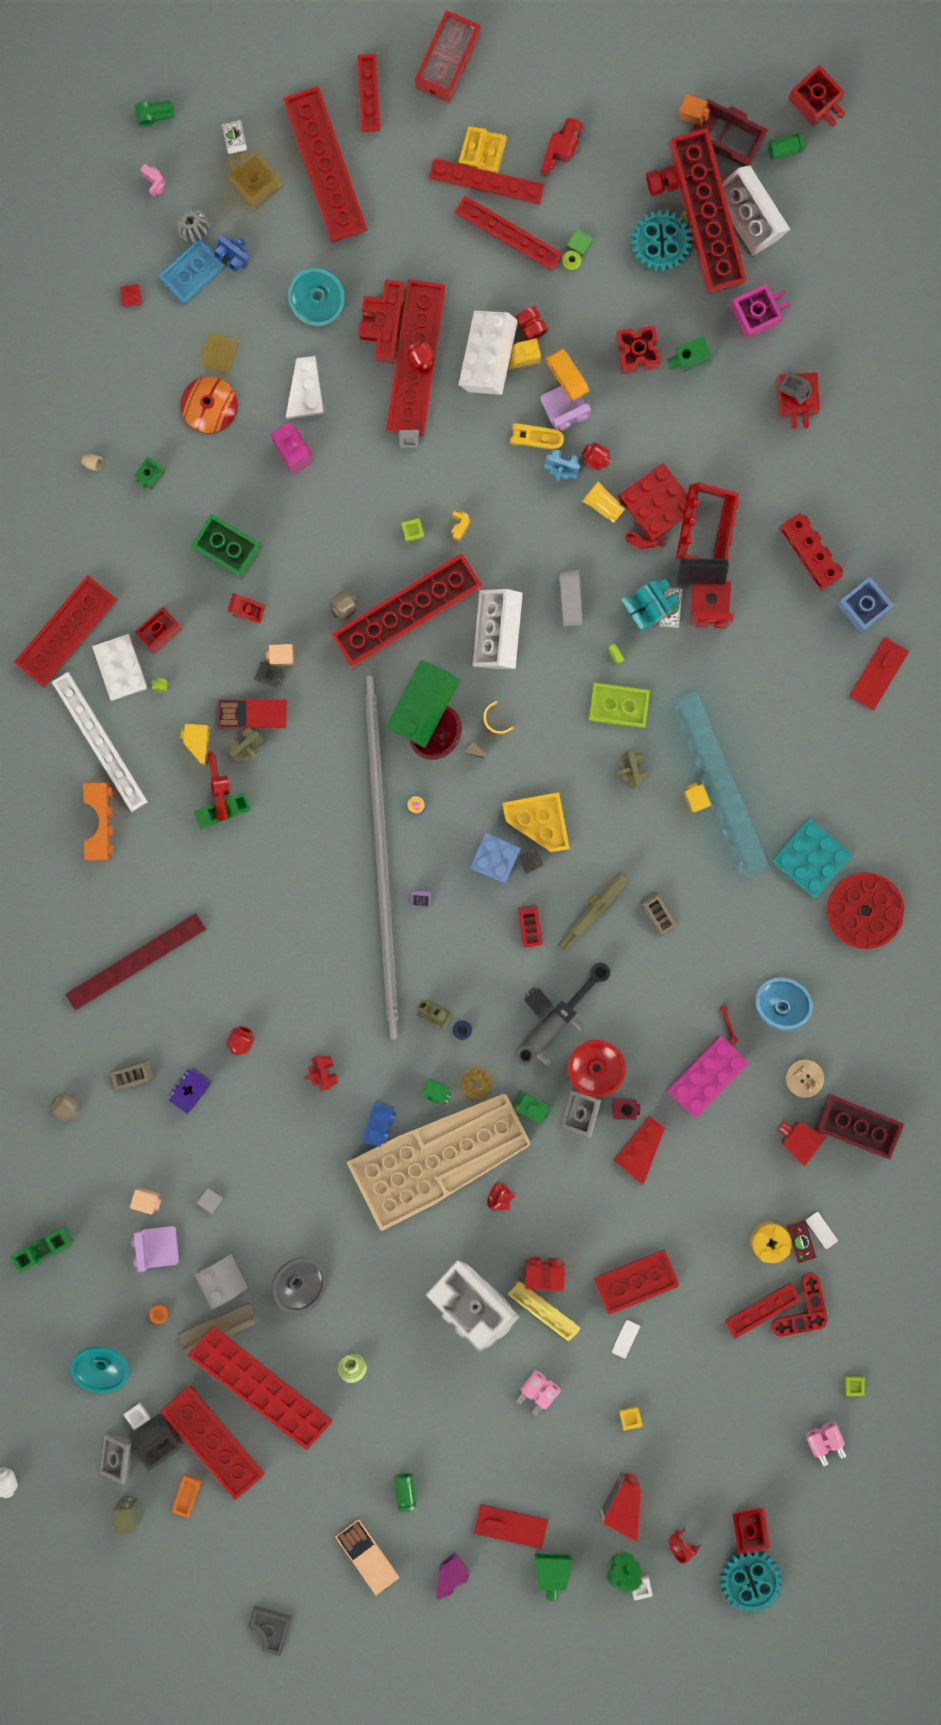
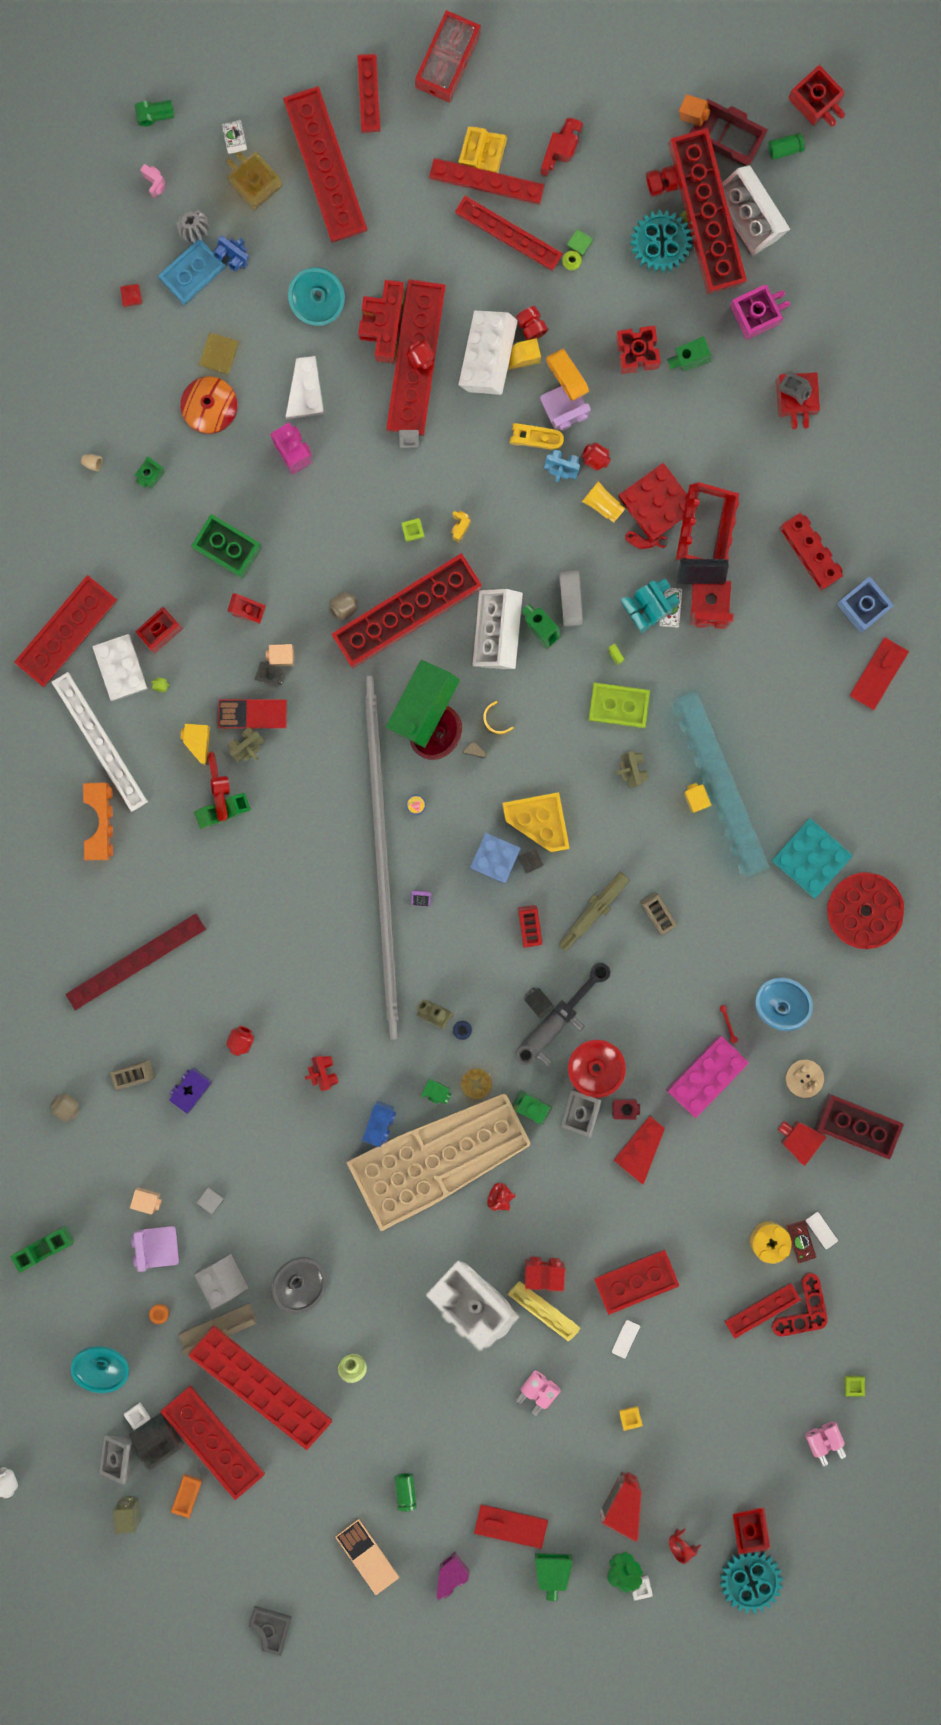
none -> green torso [522,604,561,649]

